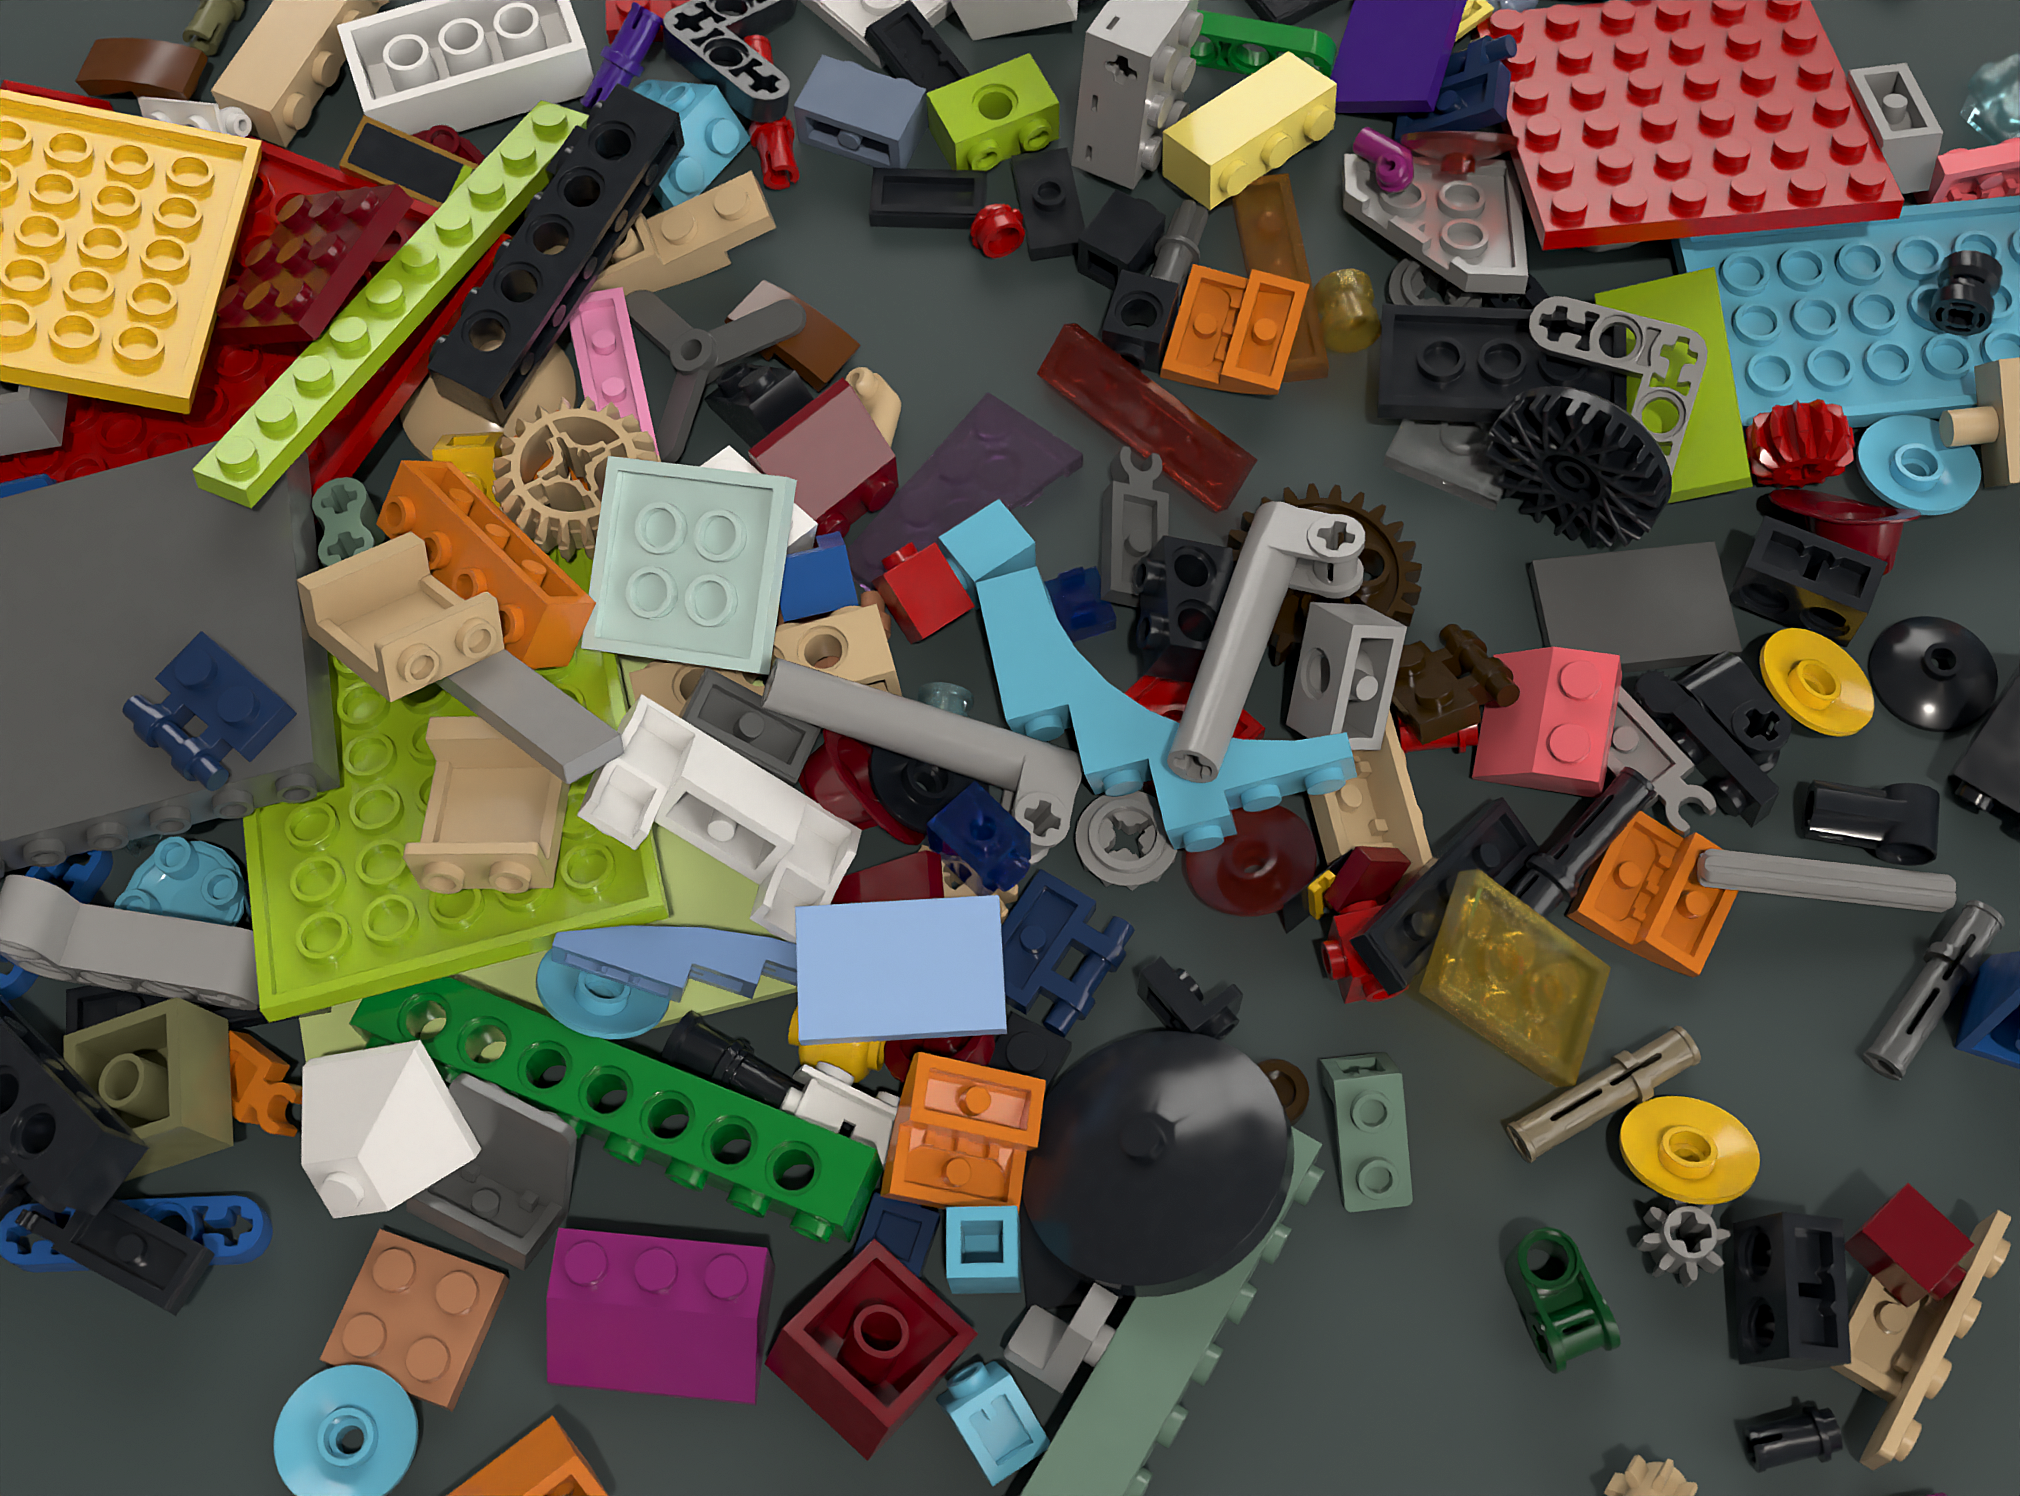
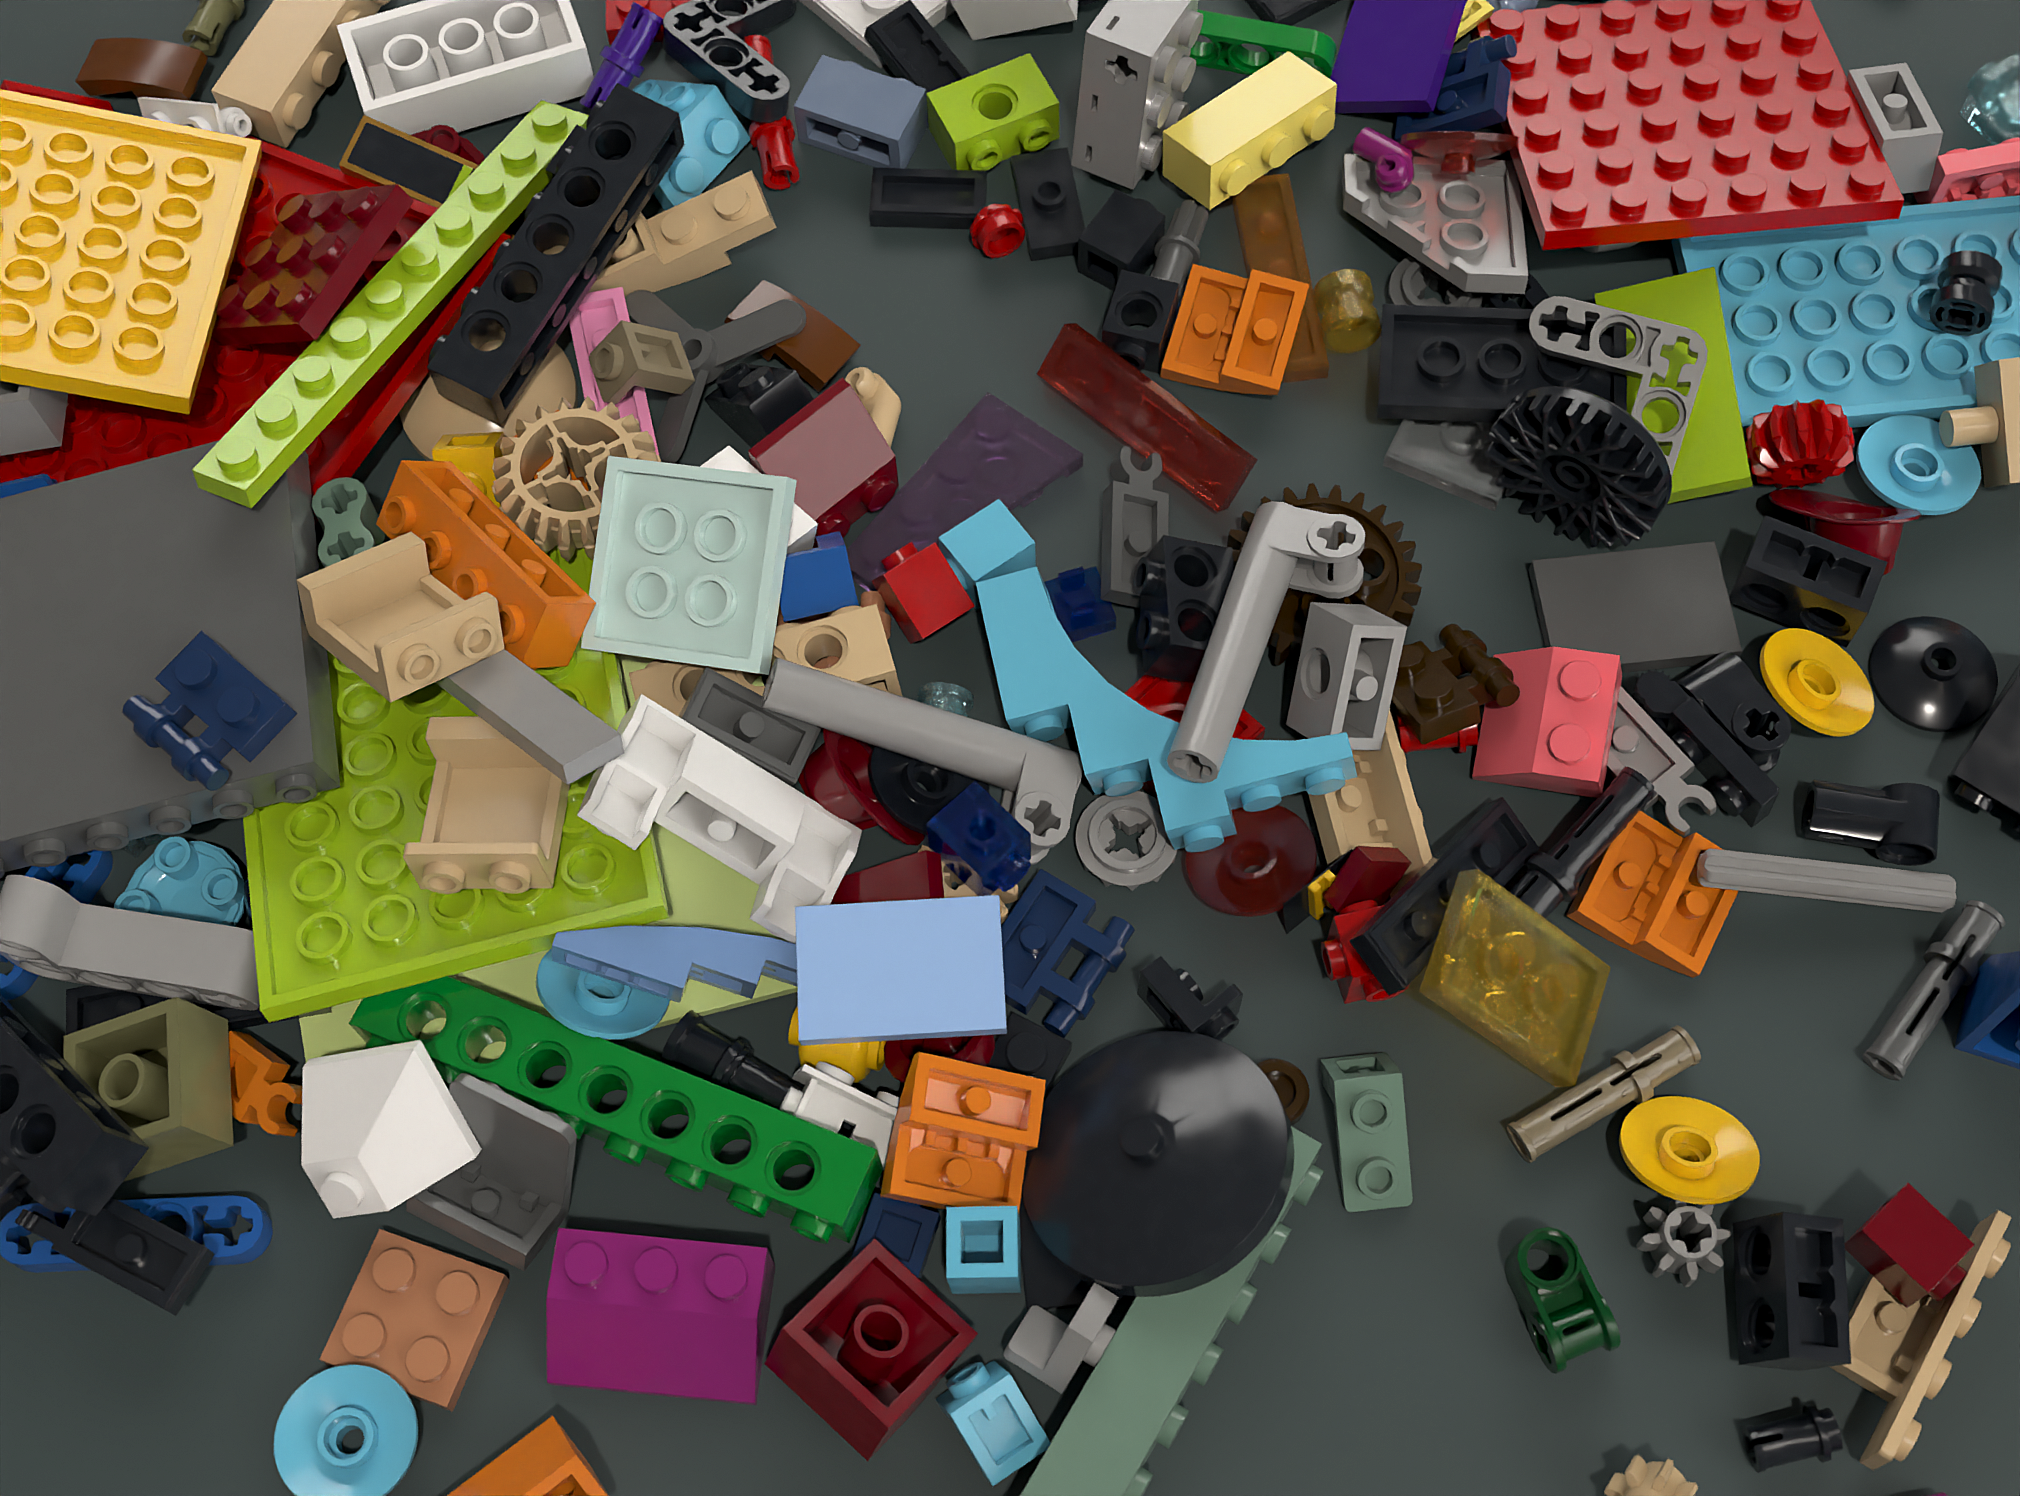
none -> dark tan bracket [589,320,695,404]

